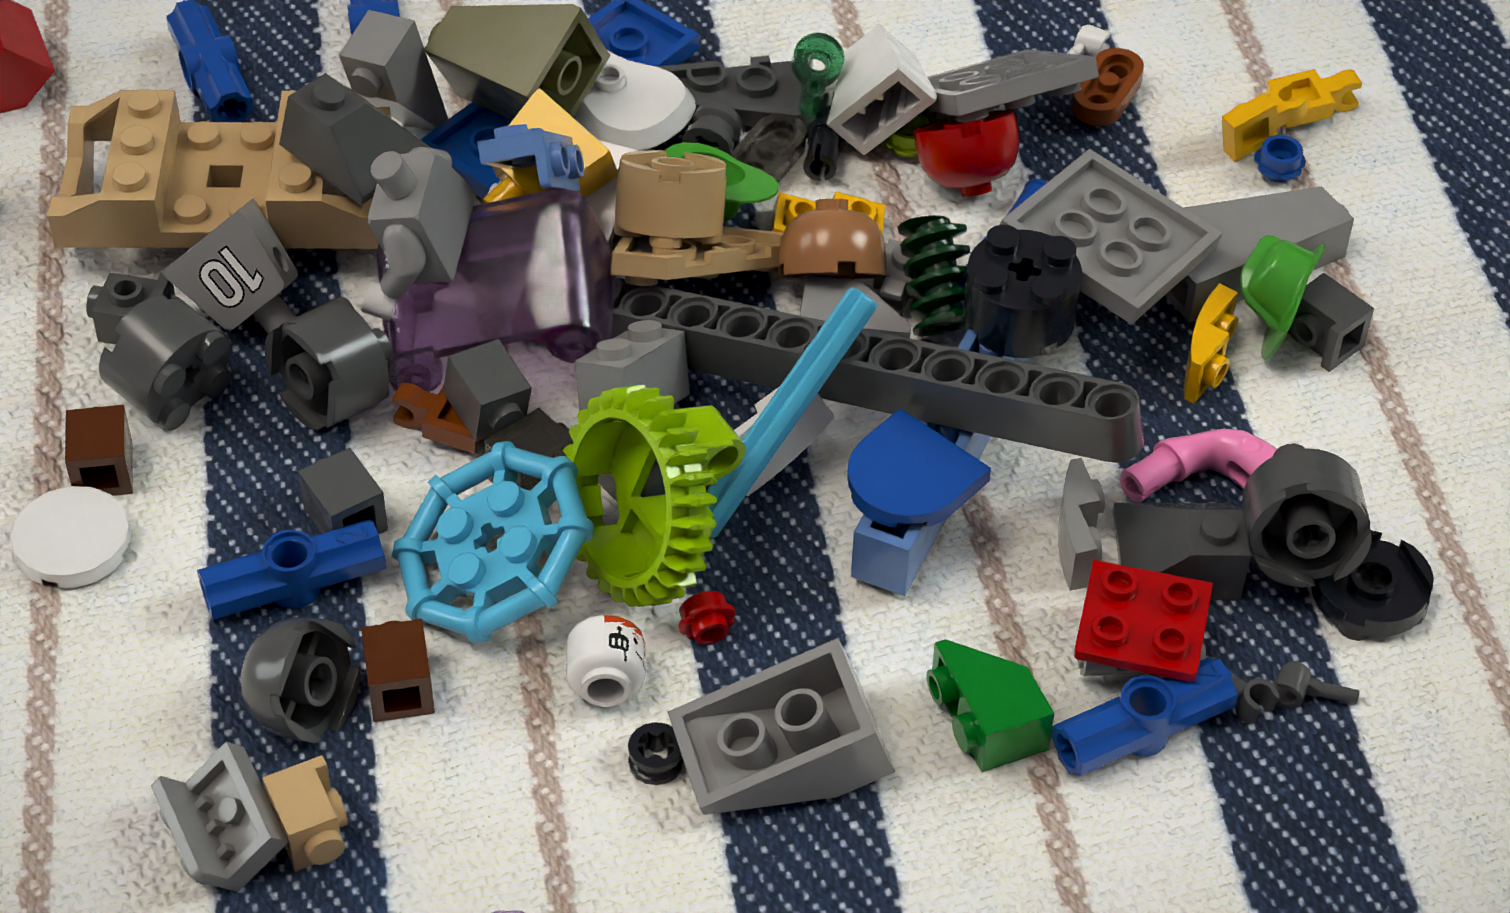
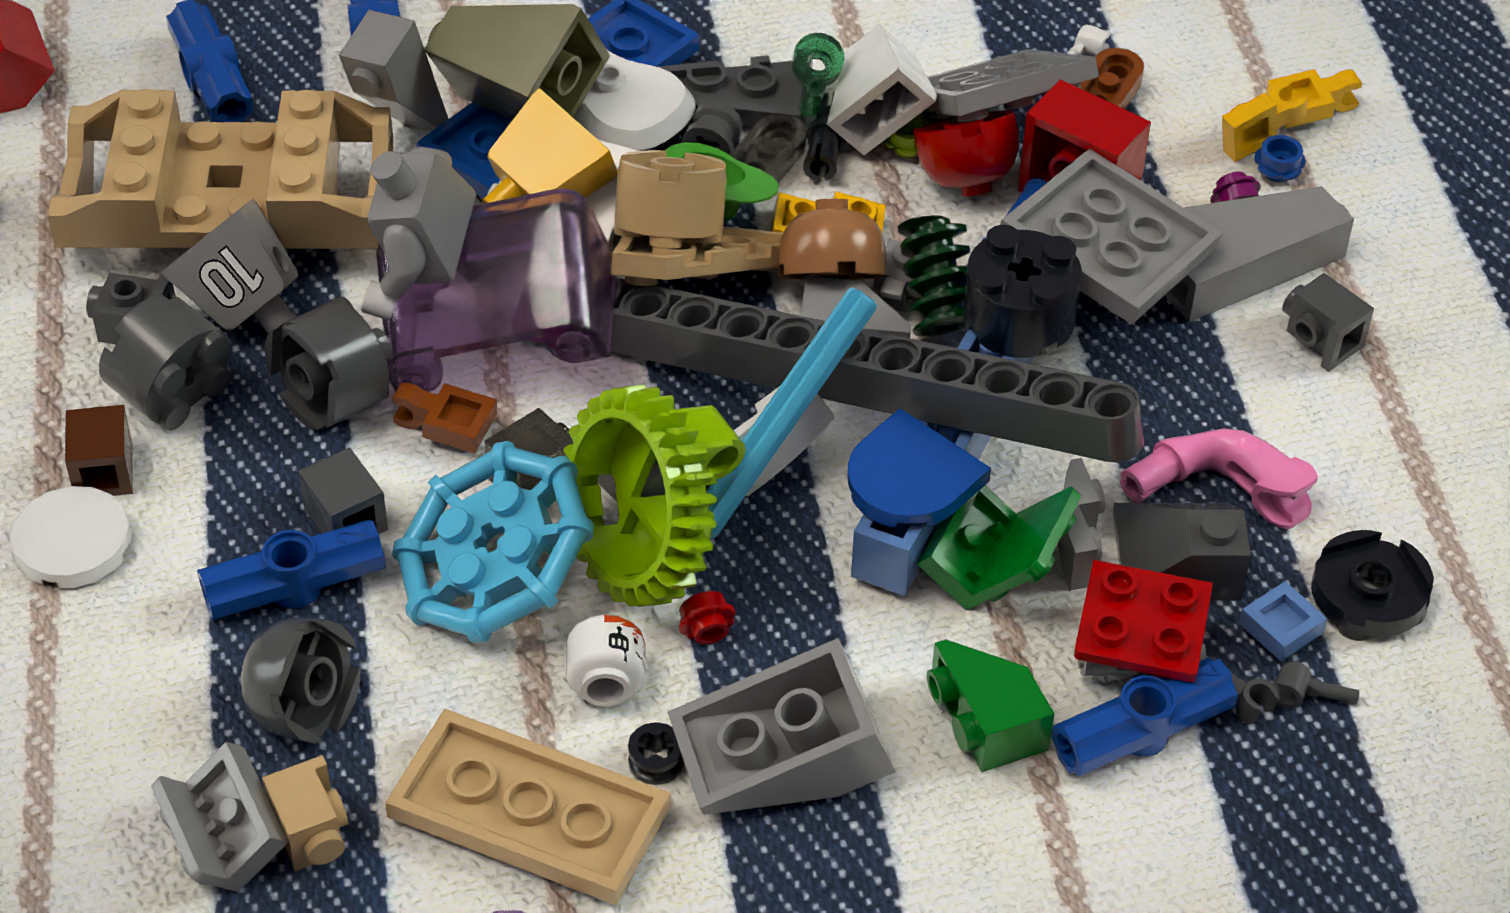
dark grey slope [279,73,431,205] -> none
reddish brown brick [361,619,435,722] -> none
dark grey brick [443,339,532,441] -> none
medium blue bracket [477,124,584,193] -> none
light grey brick [575,320,690,411] -> none
yellow slope [1184,283,1239,404] -> none
bright green piece [1240,235,1325,359] -> none
dark grey brick [1242,443,1371,587] -> none
none -> tan plate [385,708,671,905]
none -> green bracket [917,485,1081,610]
none -> red brick [1018,79,1151,193]
none -> magenta plate [1210,172,1261,203]
none -> medium blue plate [1239,581,1328,661]

